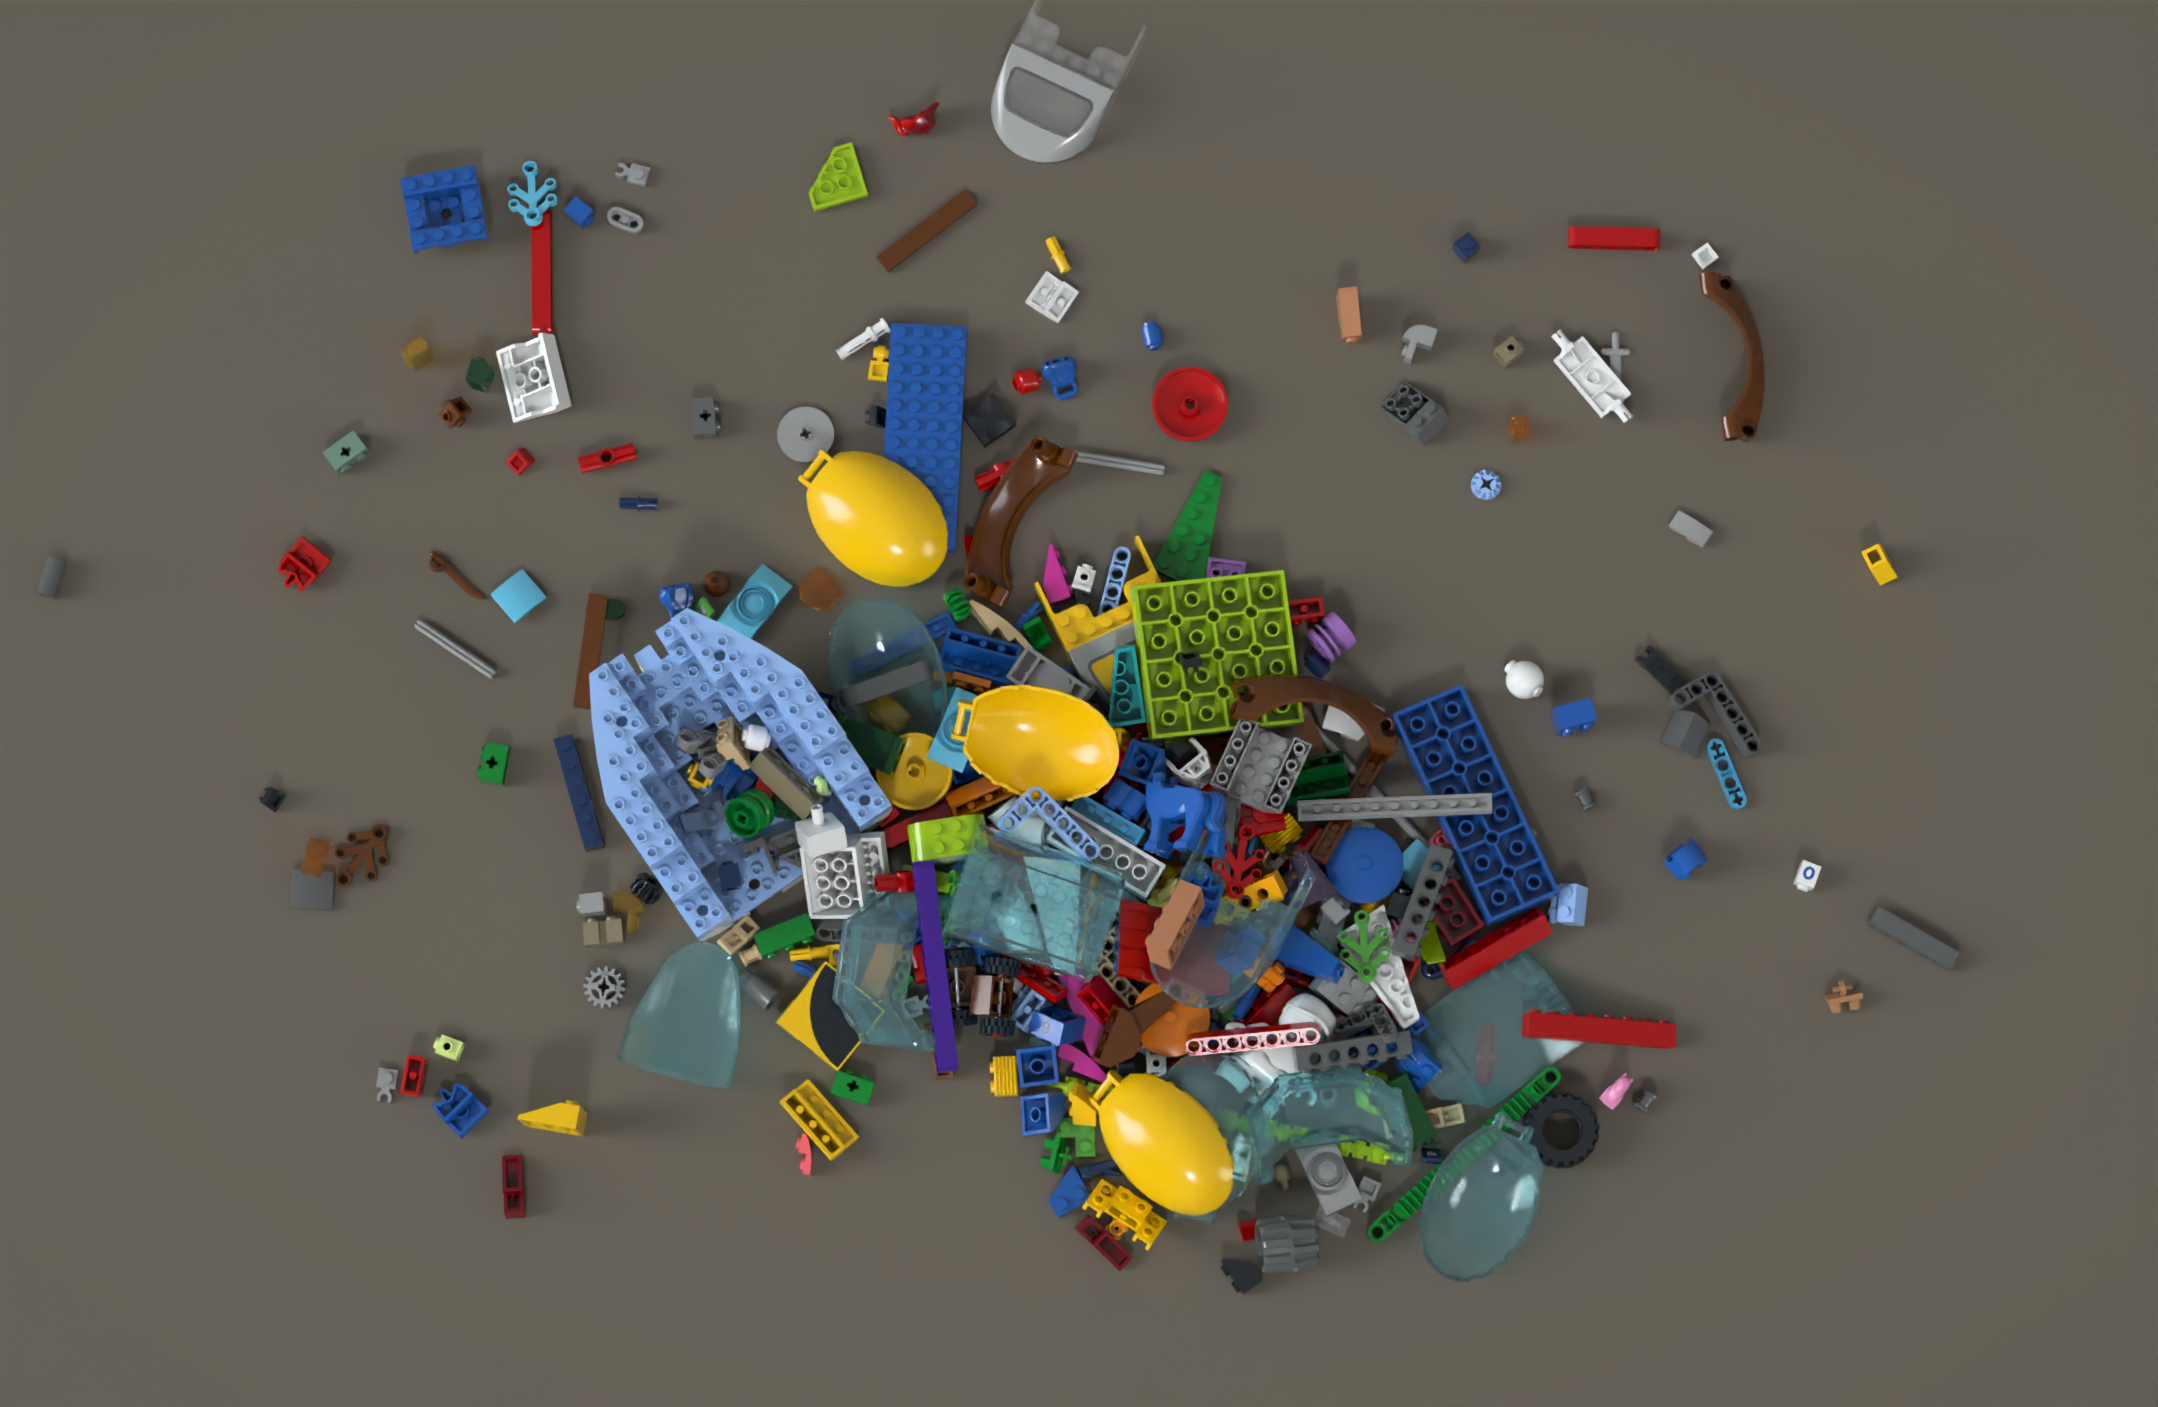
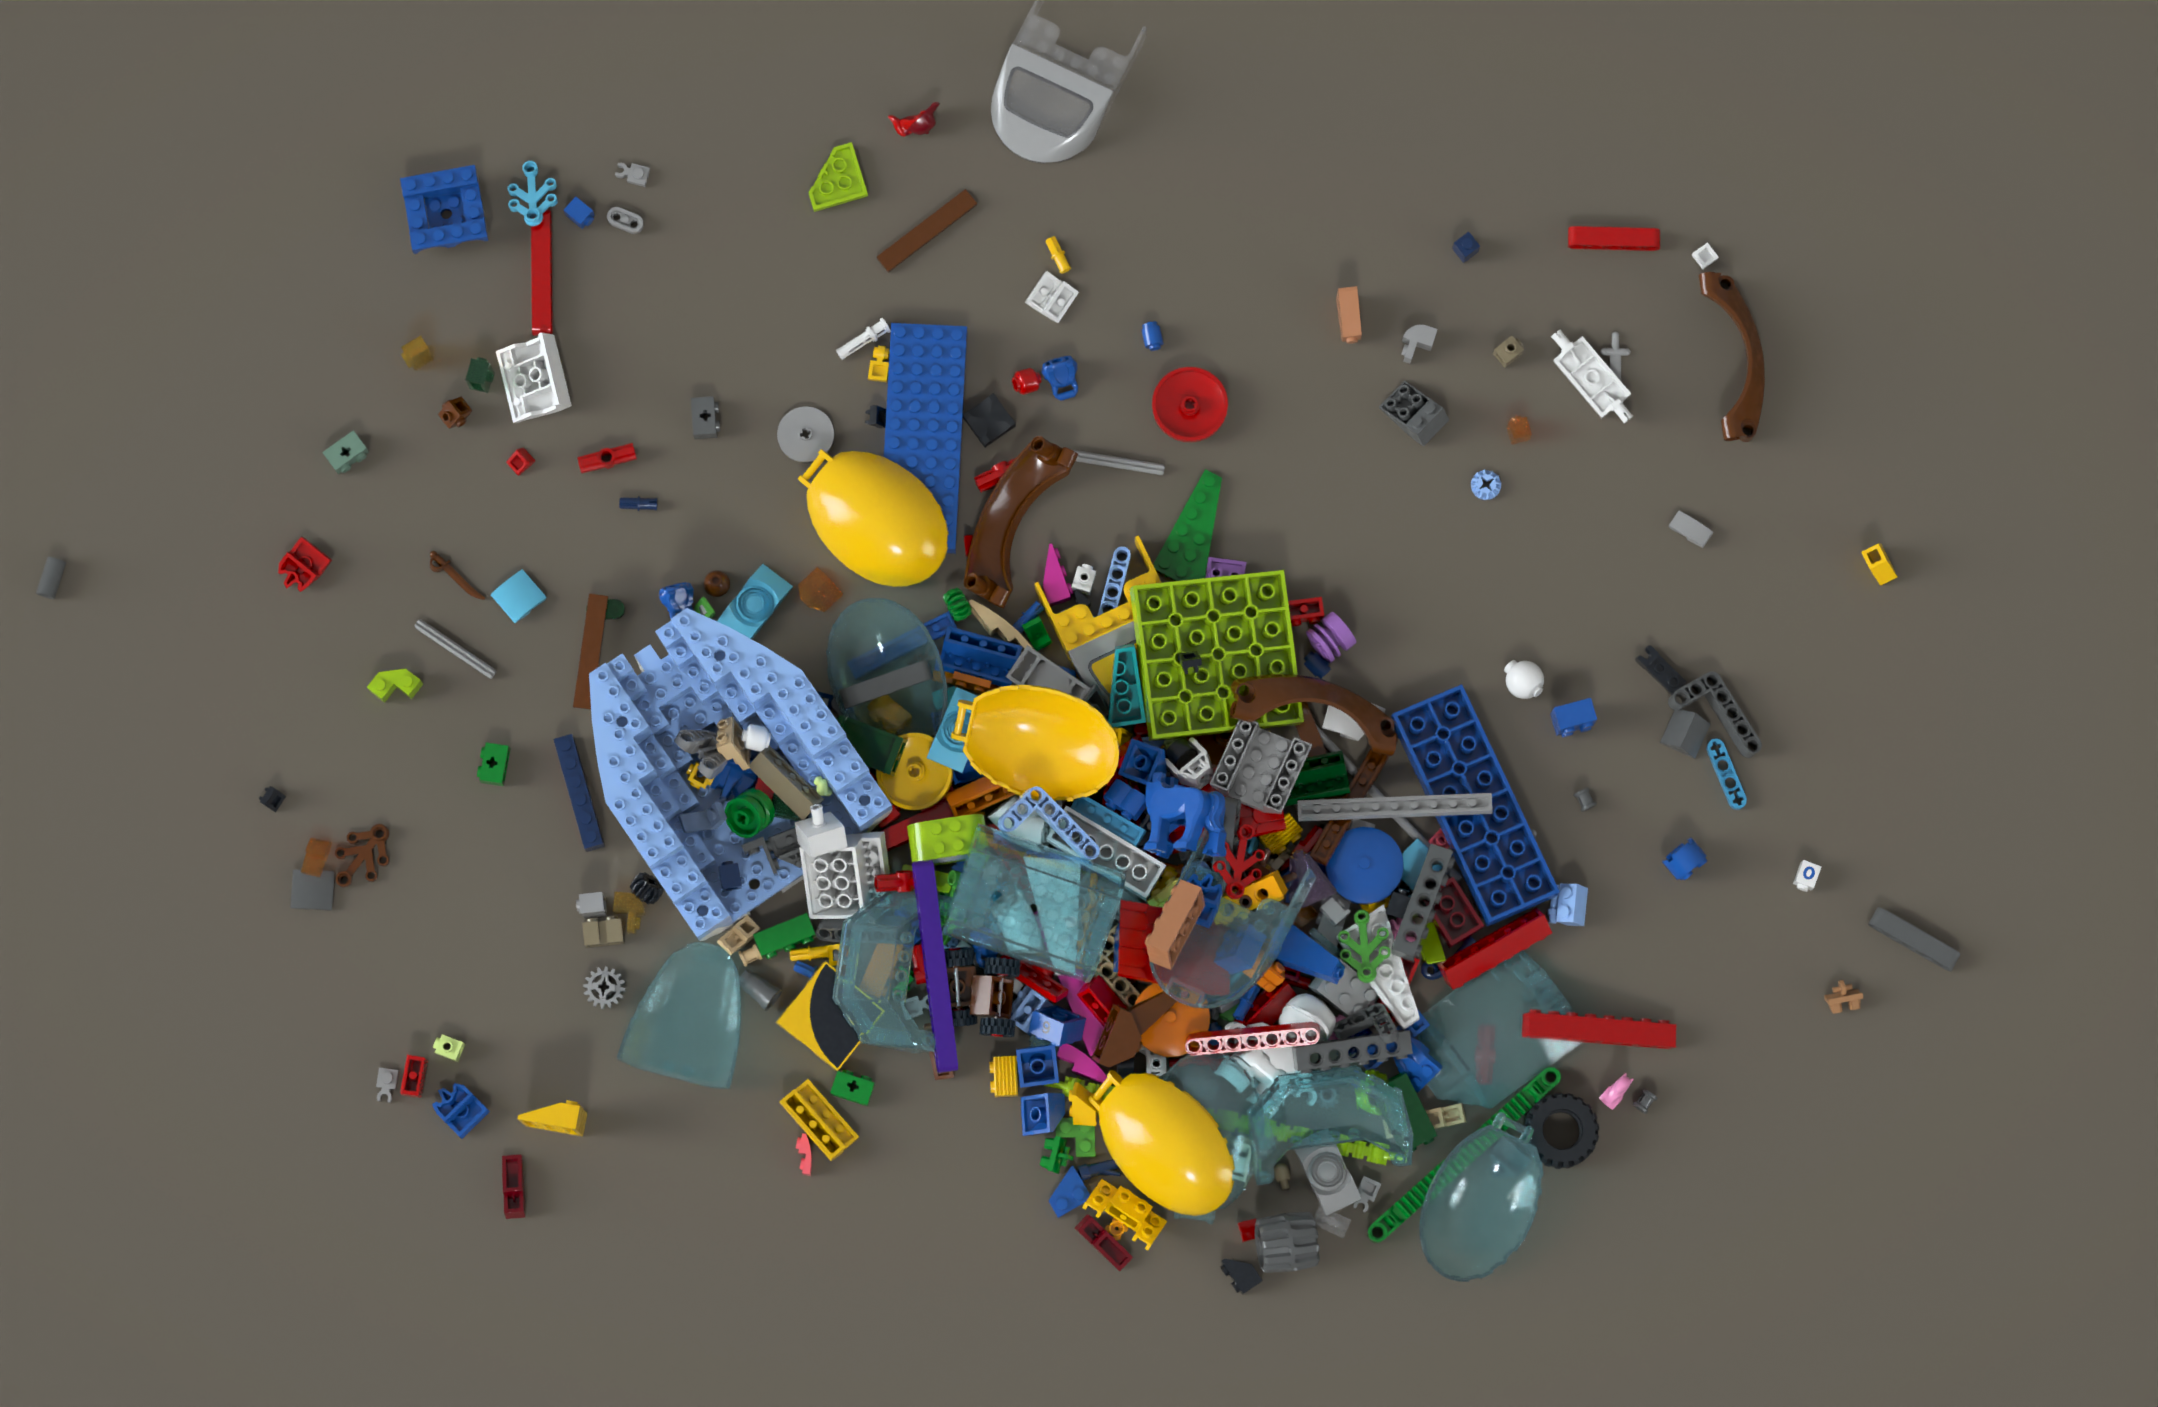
dark blue slope [1421,1148,1442,1164] -> none
none -> lime brick [367,669,423,703]

